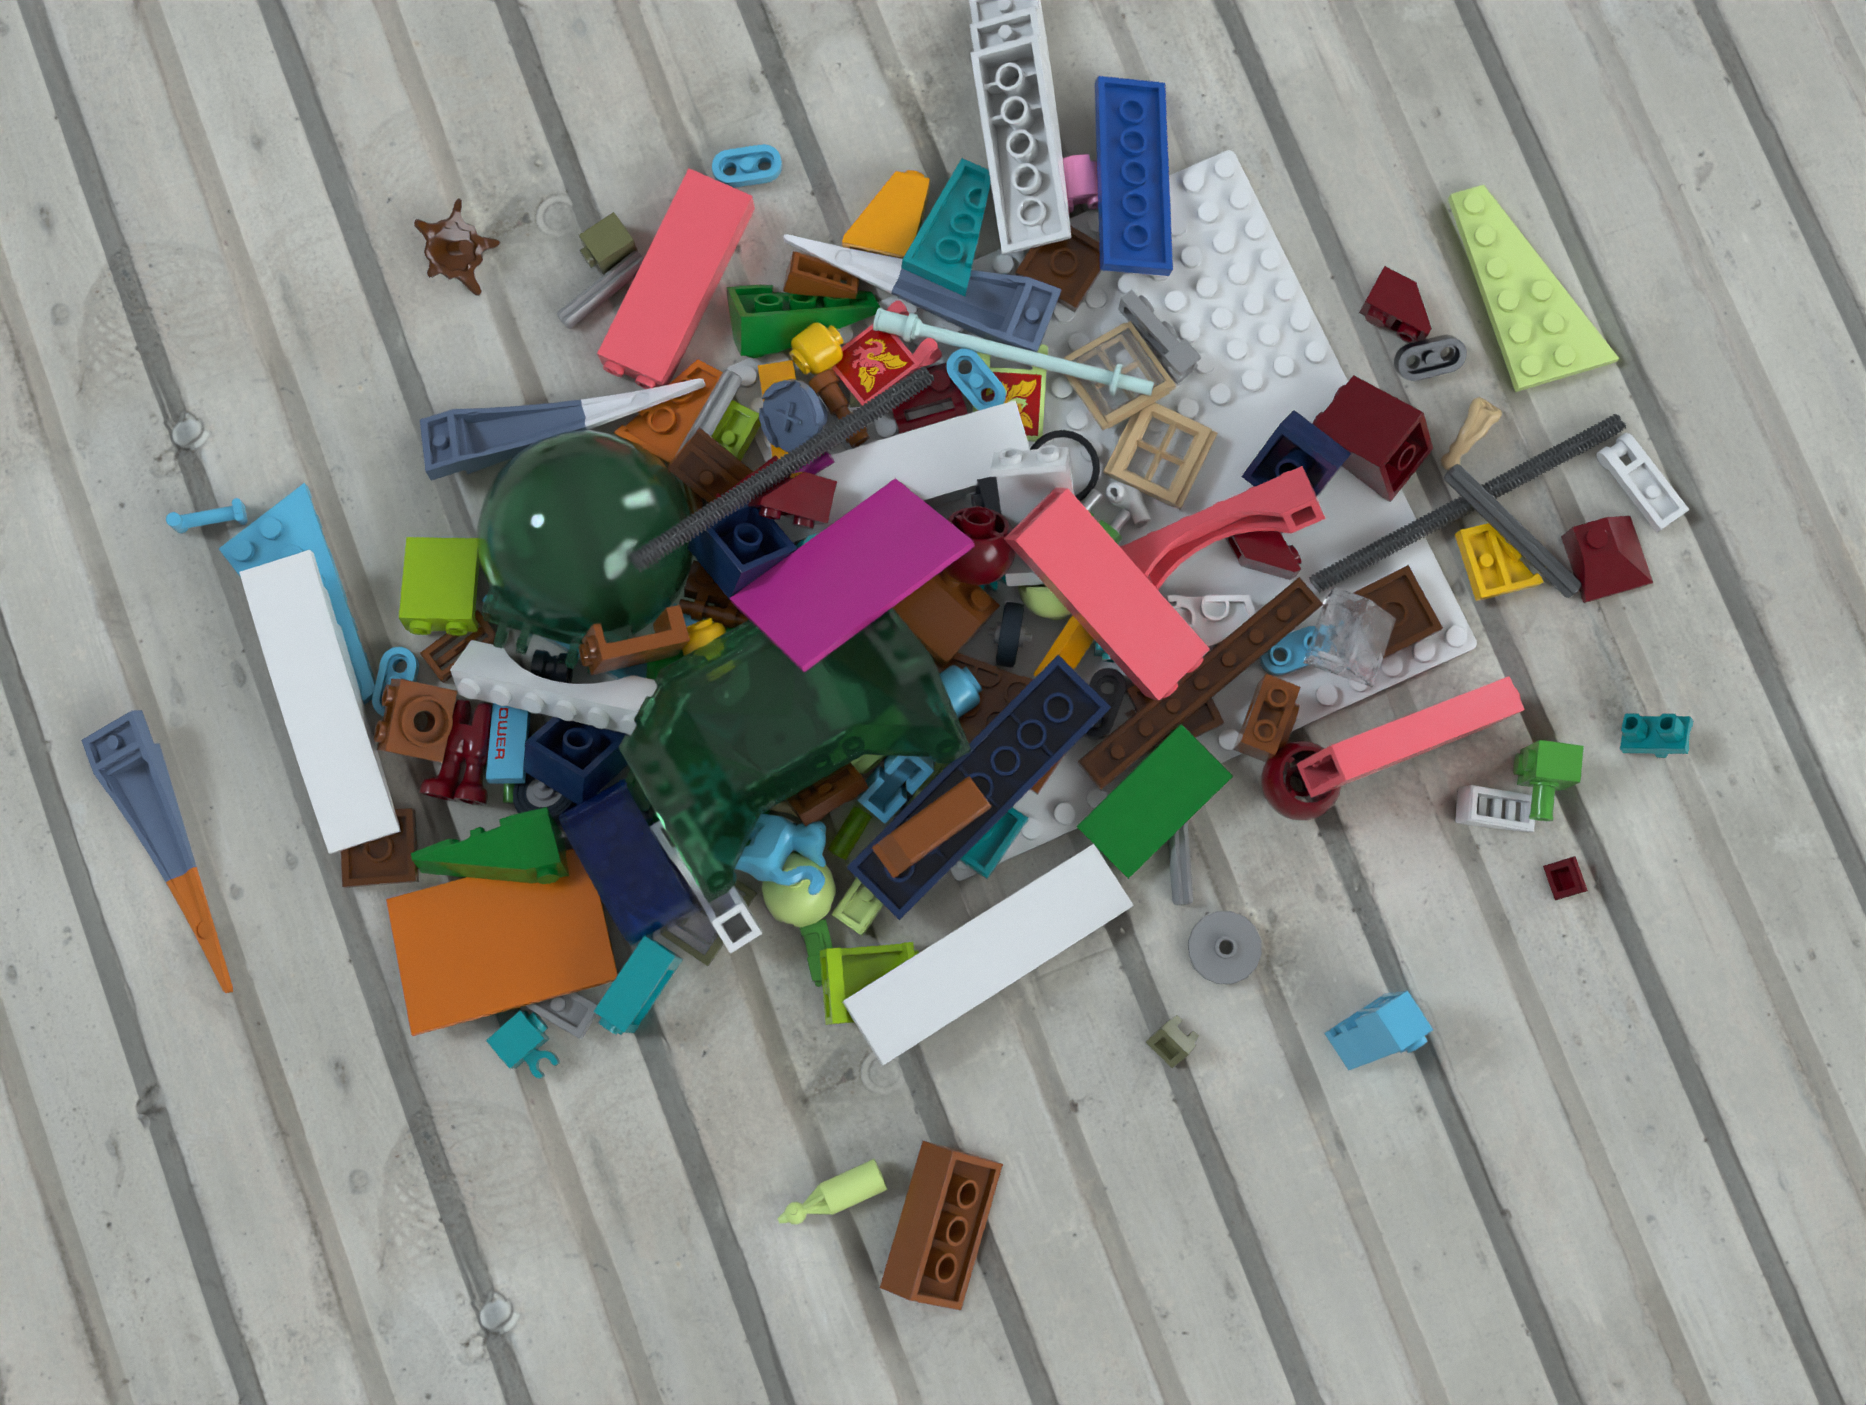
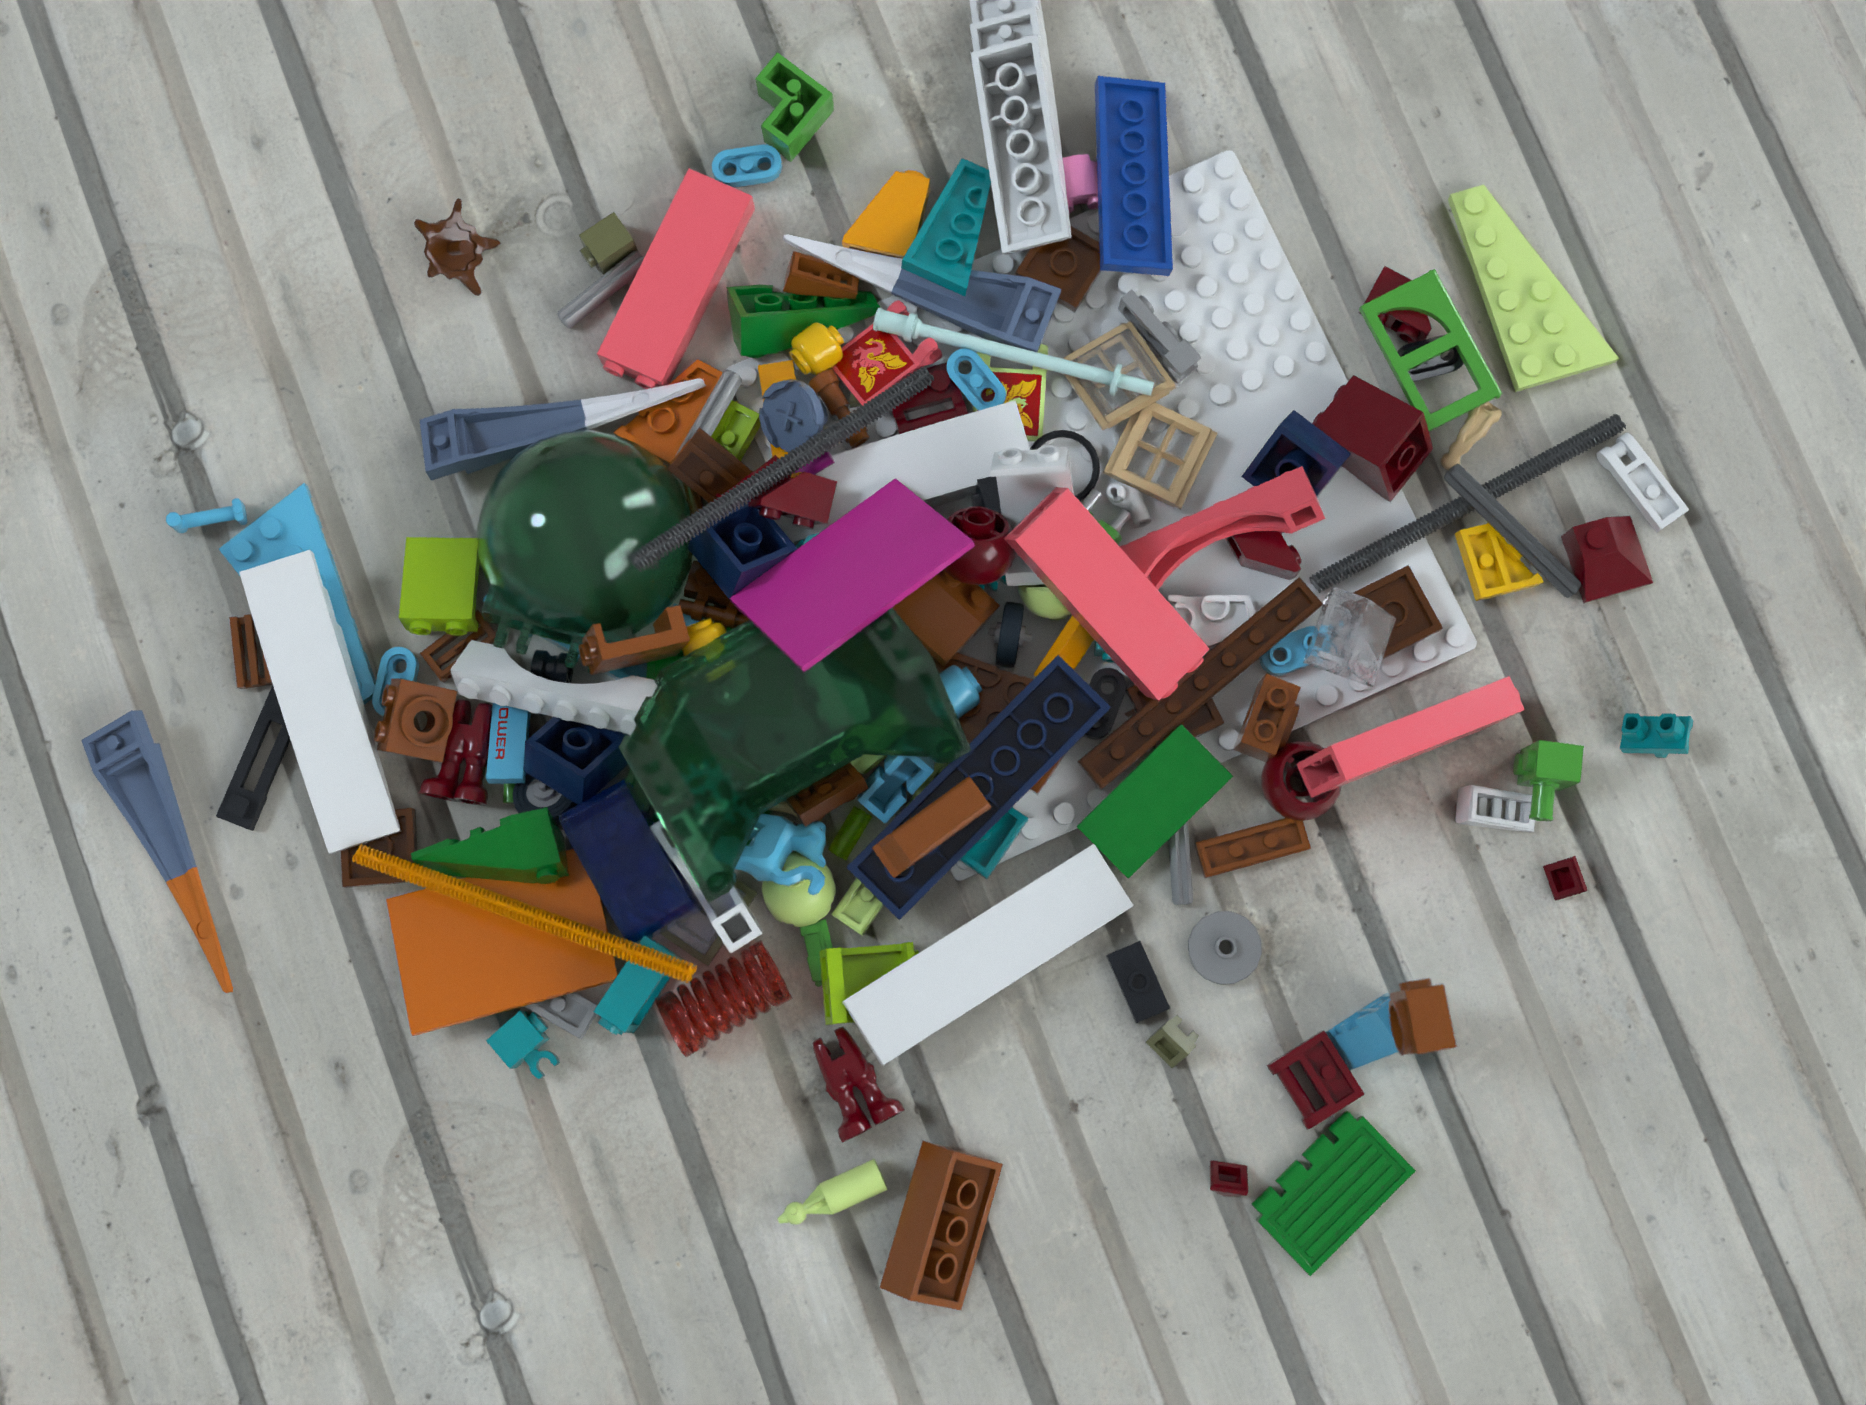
none -> black container [216,685,290,831]
none -> dark orange tile [229,614,273,689]
none -> light orange axle [352,844,697,983]
none -> clear red piece [655,940,793,1058]
none -> bright green brick [755,52,834,162]
none -> dark red piece [812,1026,905,1143]
none -> black plate [1106,941,1170,1023]
none -> dark orange tile [1194,818,1311,878]
none -> dark red slope [1210,1160,1248,1196]
none -> green hinge [1252,1110,1416,1276]
none -> dark red plate [1267,1030,1365,1130]
none -> bright green window [1359,269,1503,432]
none -> dark orange brick [1389,978,1457,1055]

